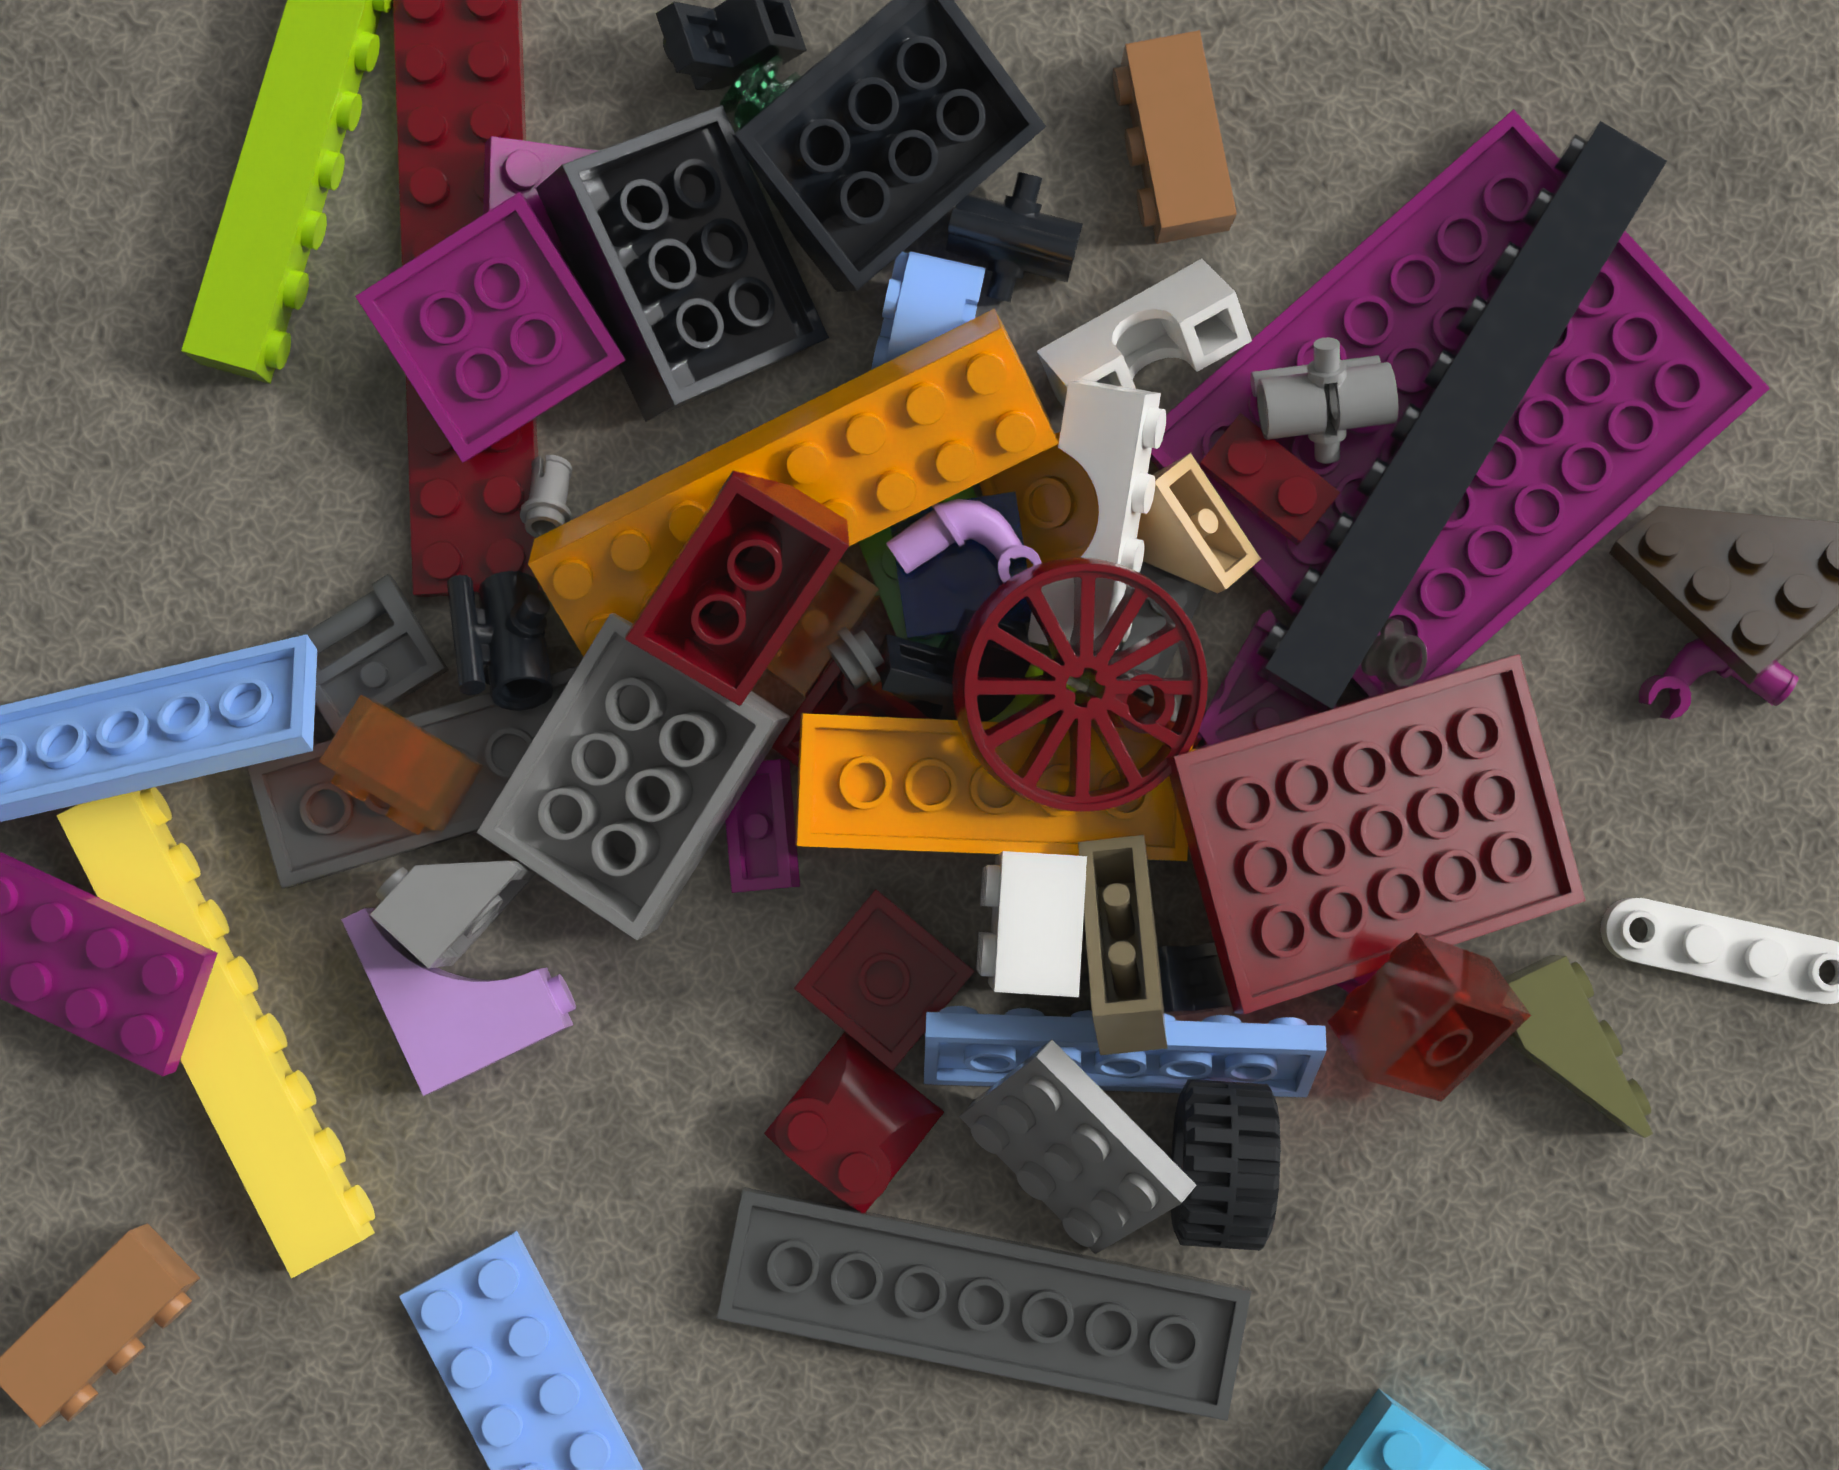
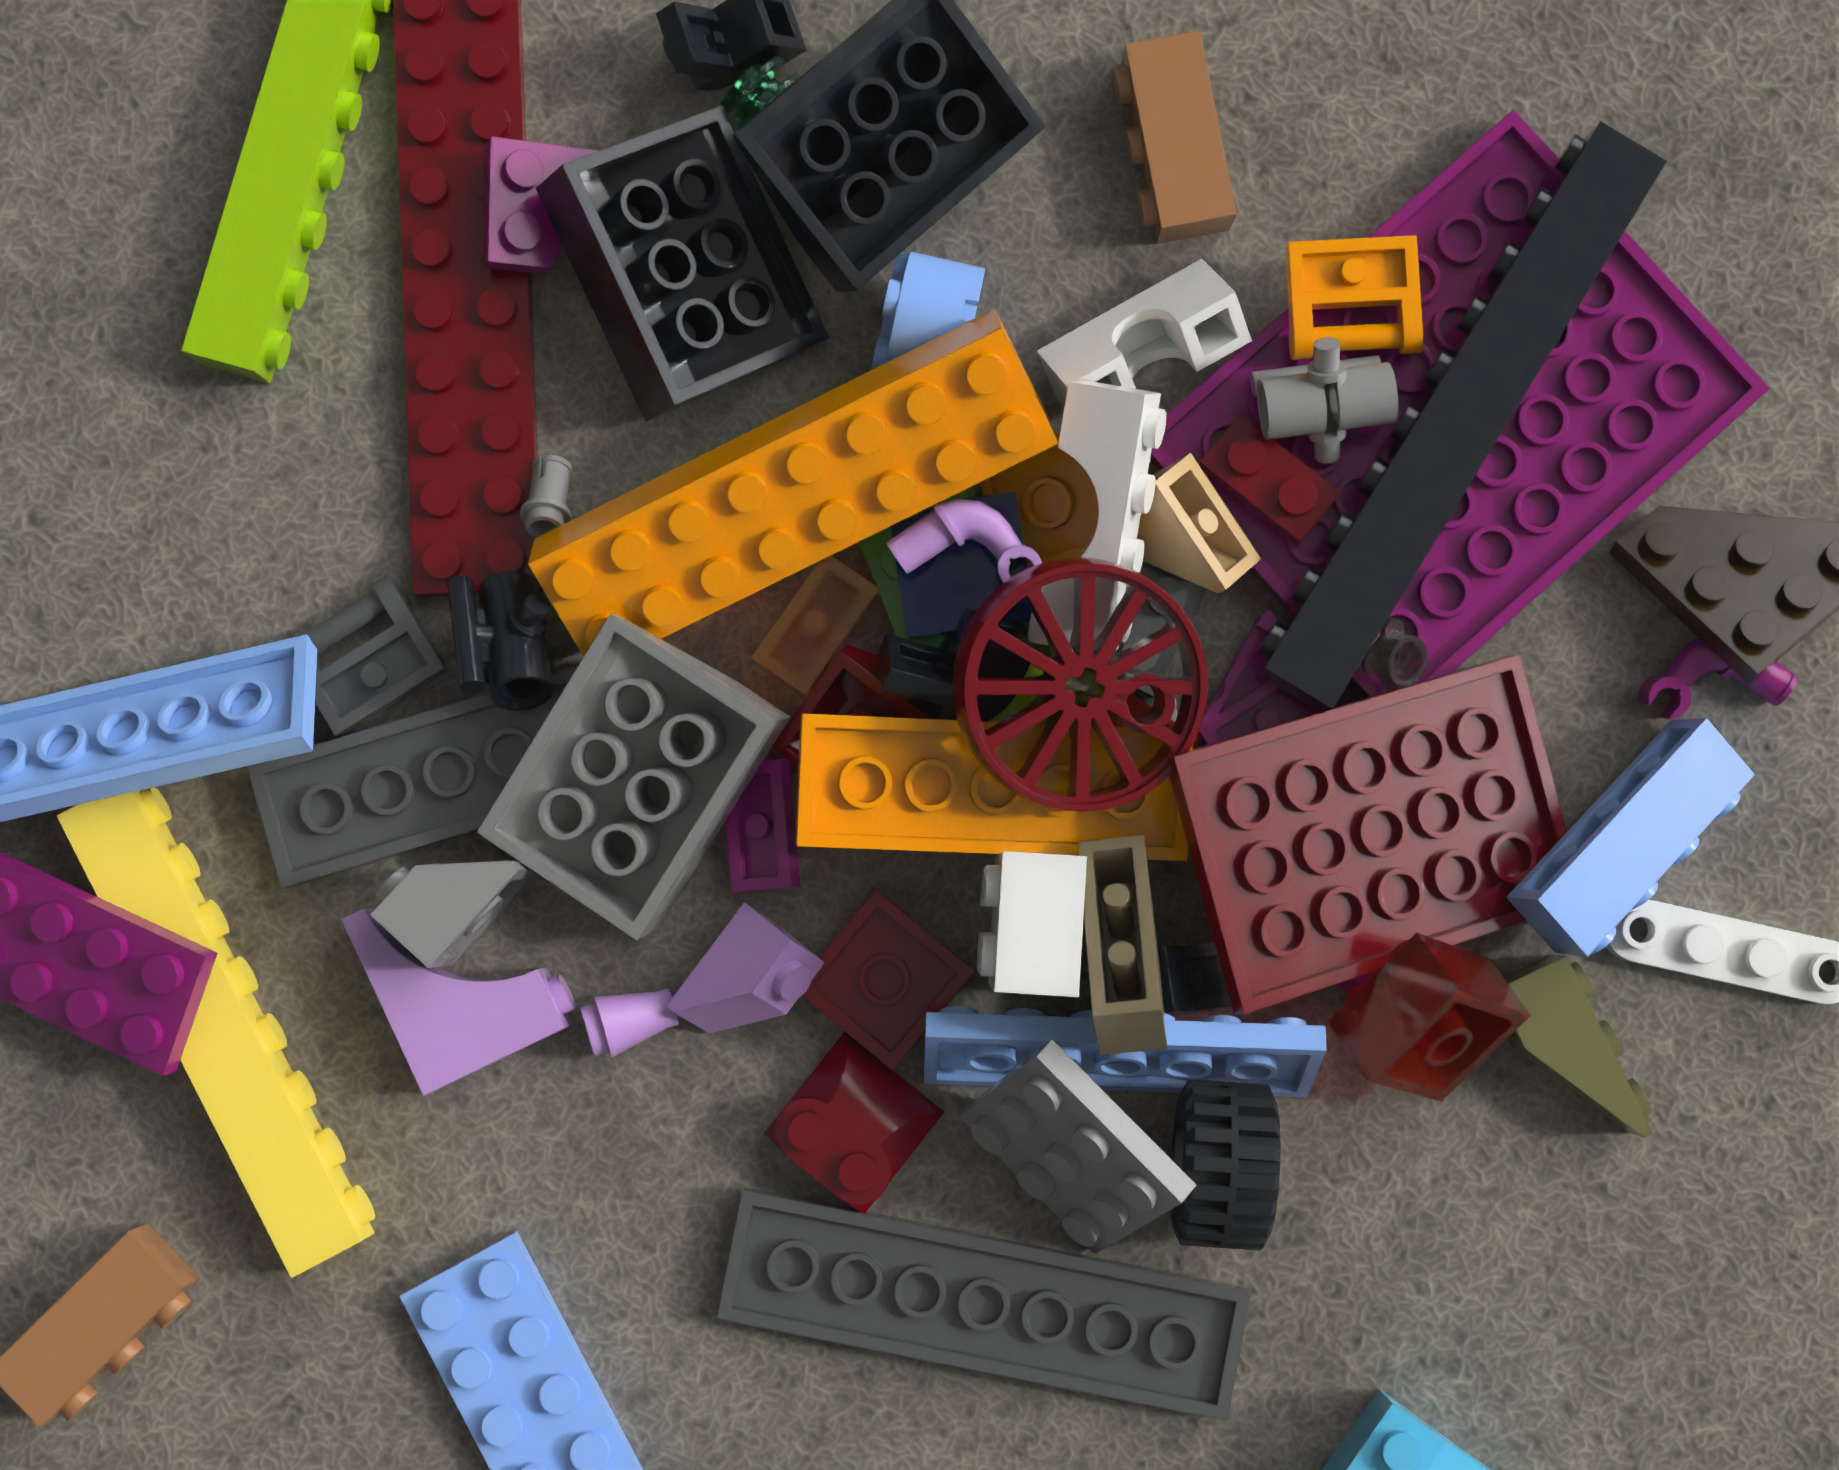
clear orange brick [319,695,484,835] -> none
magenta plate [355,192,627,463] -> none
dark red slope [625,471,849,706] -> none
dark grey plate [826,626,885,690] -> none
black pin [946,172,1083,302] -> none
none -> lavender cone [580,988,679,1058]
none -> lavender slope [667,902,825,1034]
none -> light orange plate [1285,235,1423,360]
none -> light blue brick [1506,718,1755,957]

